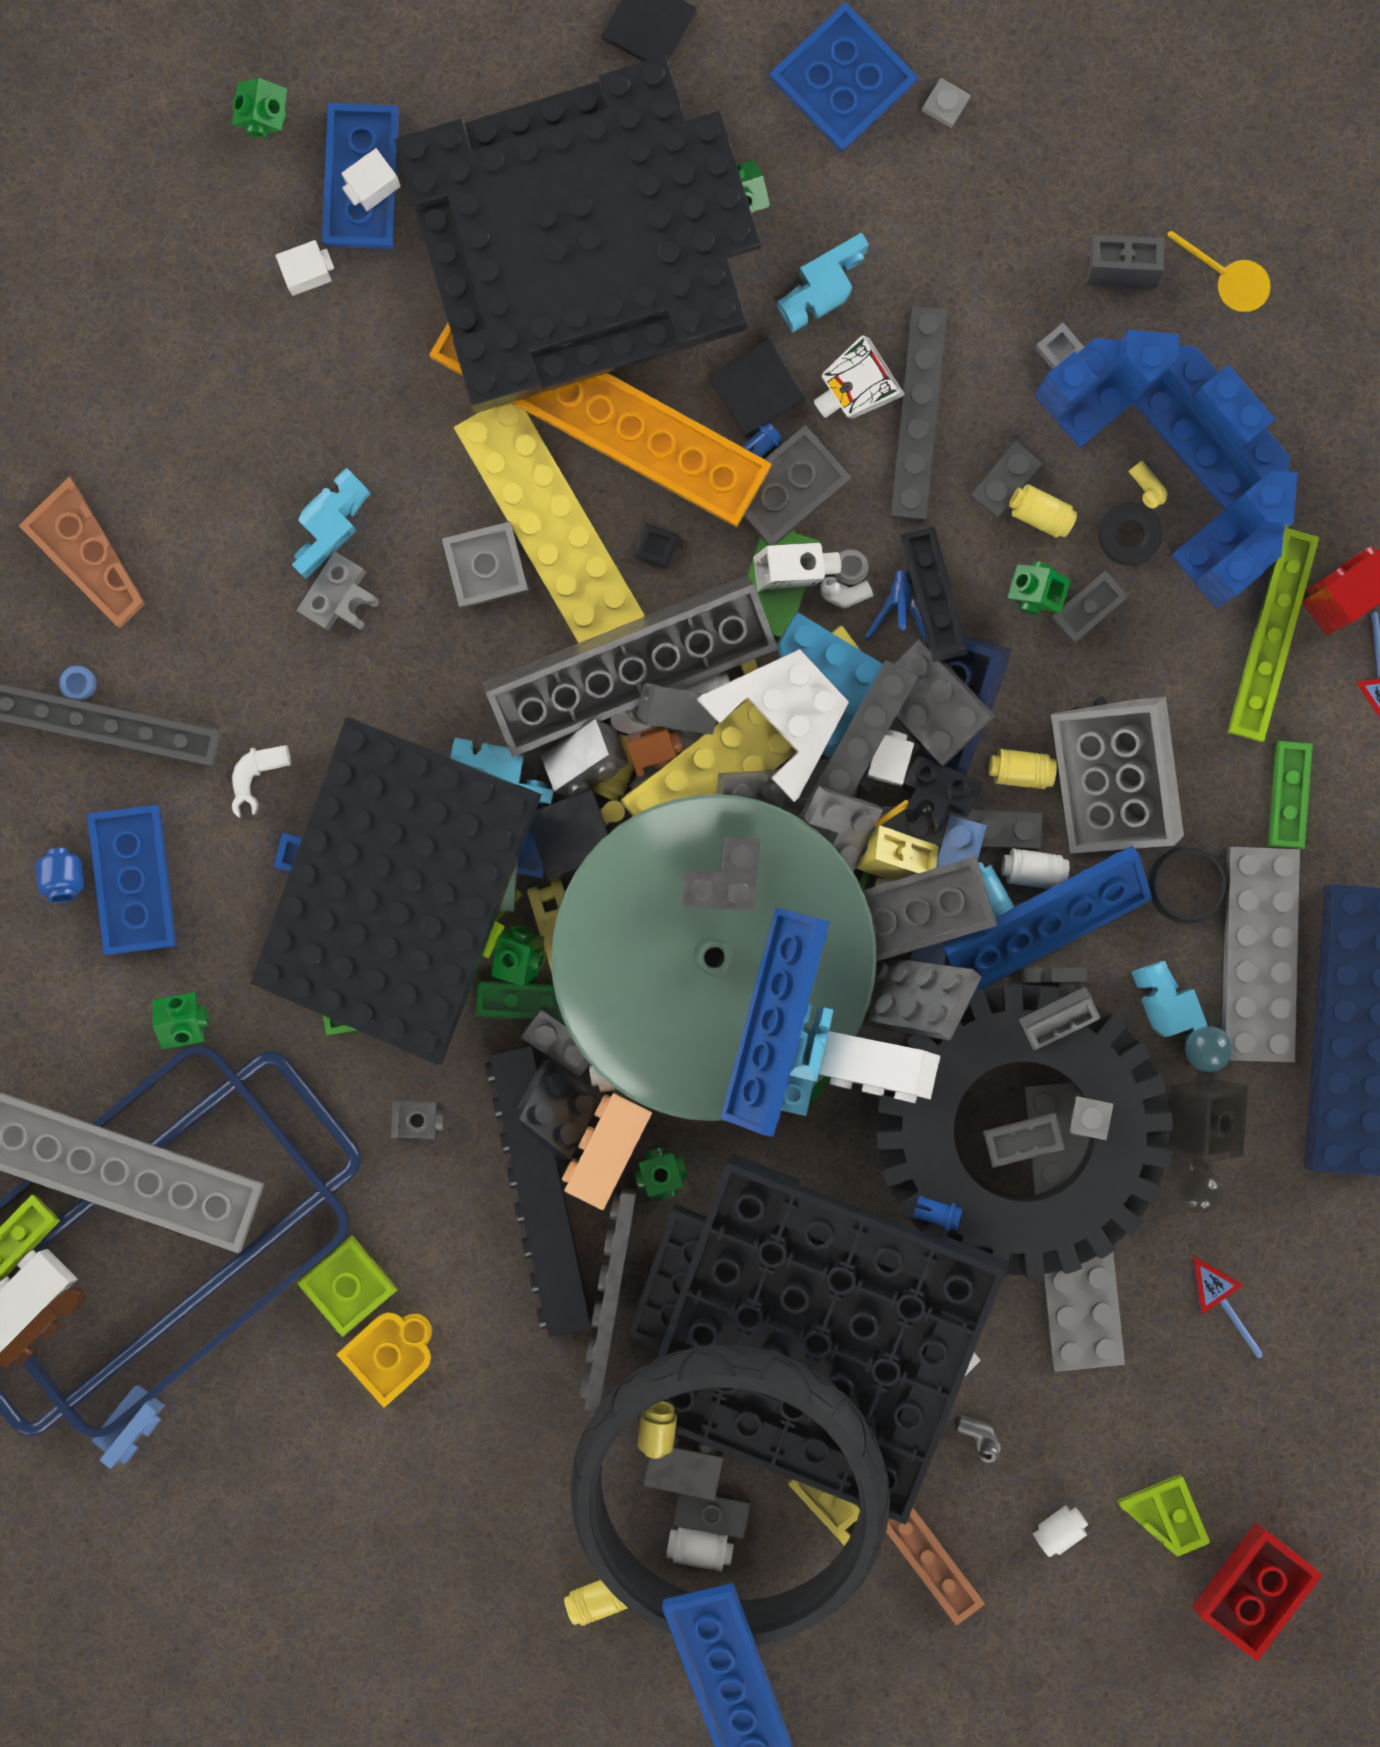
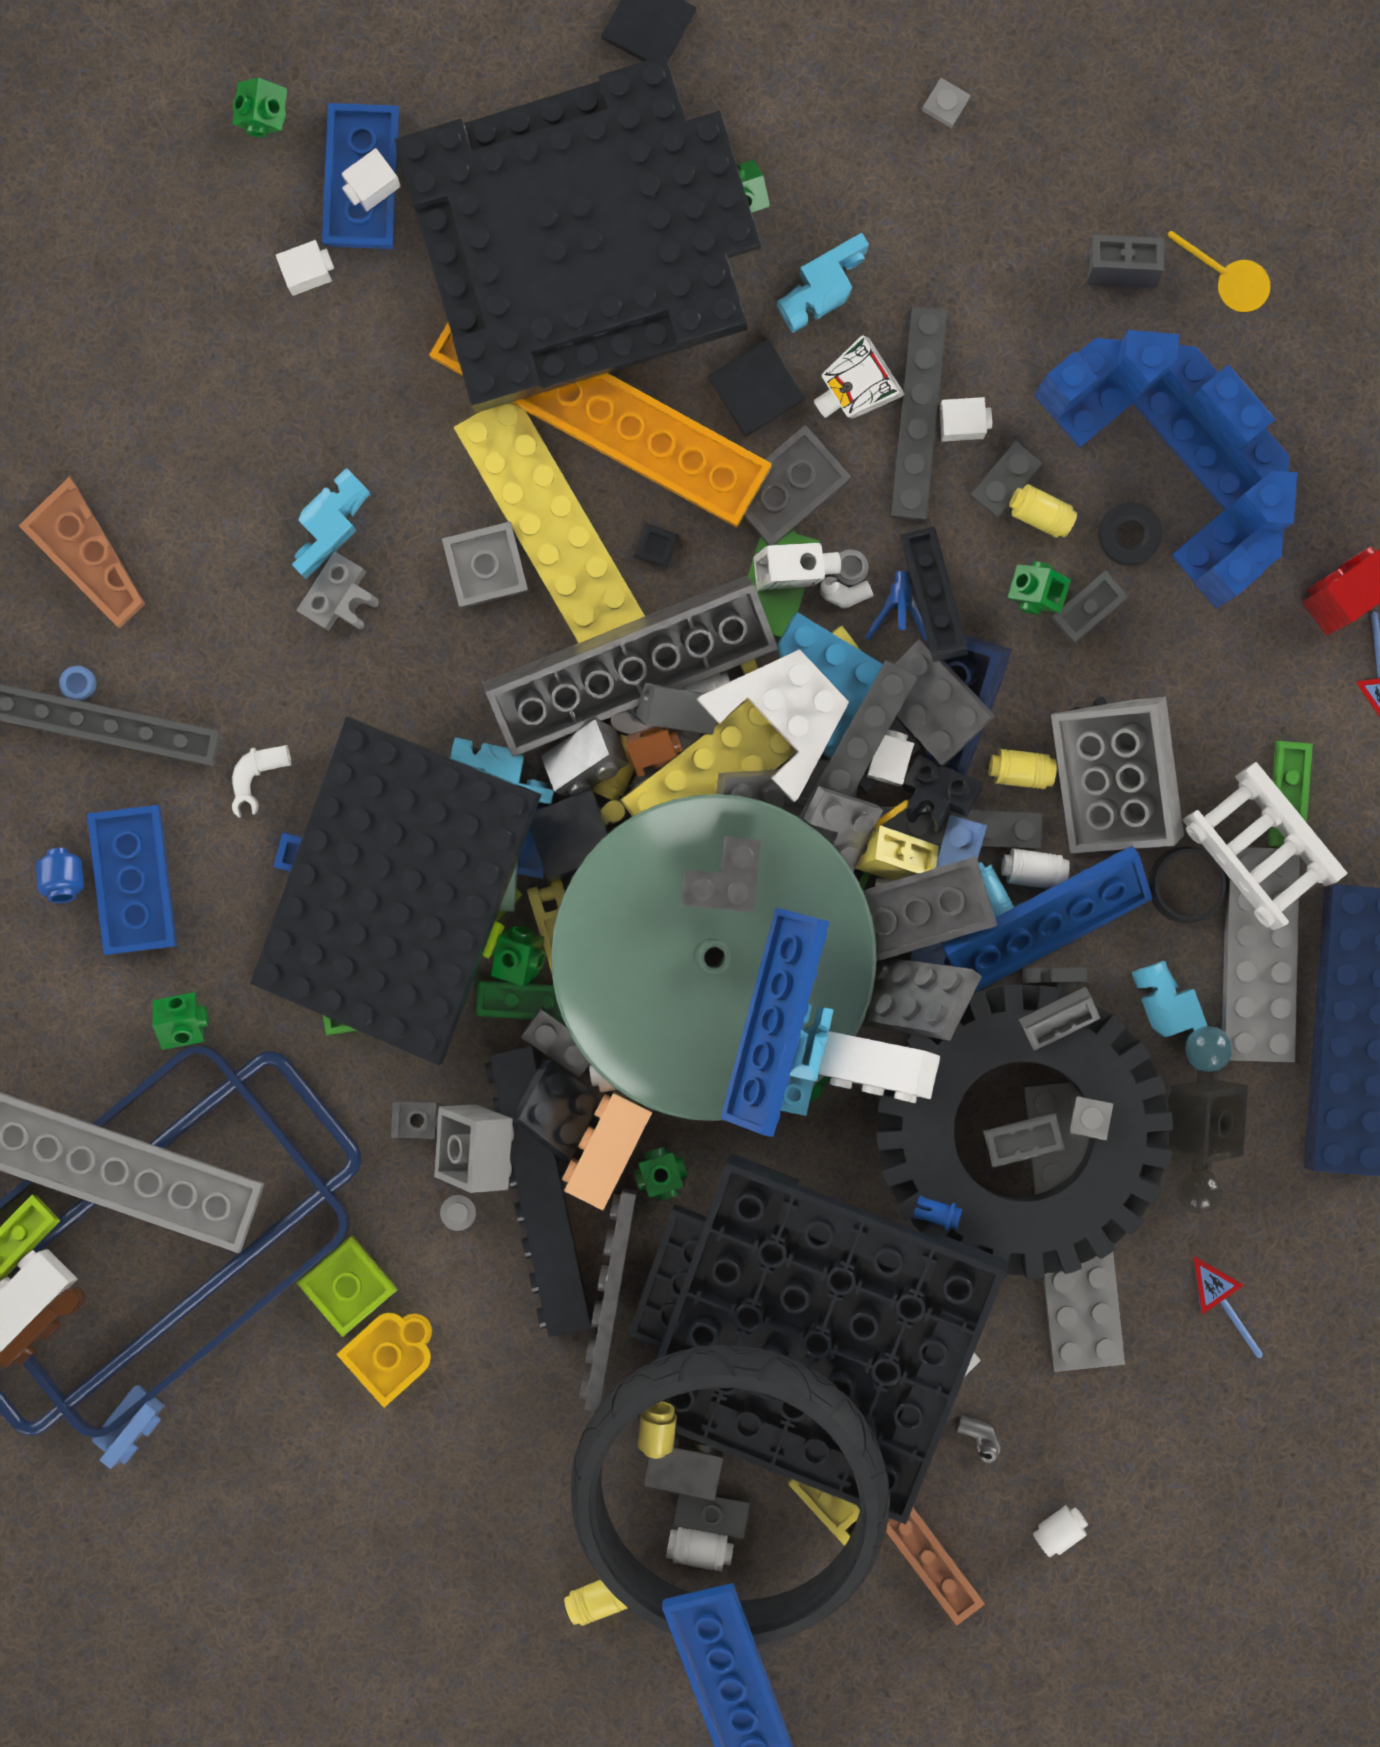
blue pin [743,423,782,458] -> none
blue plate [769,2,919,154] -> none
light grey plate [1035,323,1084,369] -> none
lime wing [1117,1474,1210,1557] -> none
light yellow arm [1128,460,1168,508] -> none
red brick [1191,1522,1323,1662] -> none
lime plate [1227,528,1320,742] -> none
none -> light grey brick [434,1104,514,1193]
none -> light grey plate [440,1195,476,1231]
none -> white brick [939,397,992,442]
none -> white fence [1182,762,1347,930]

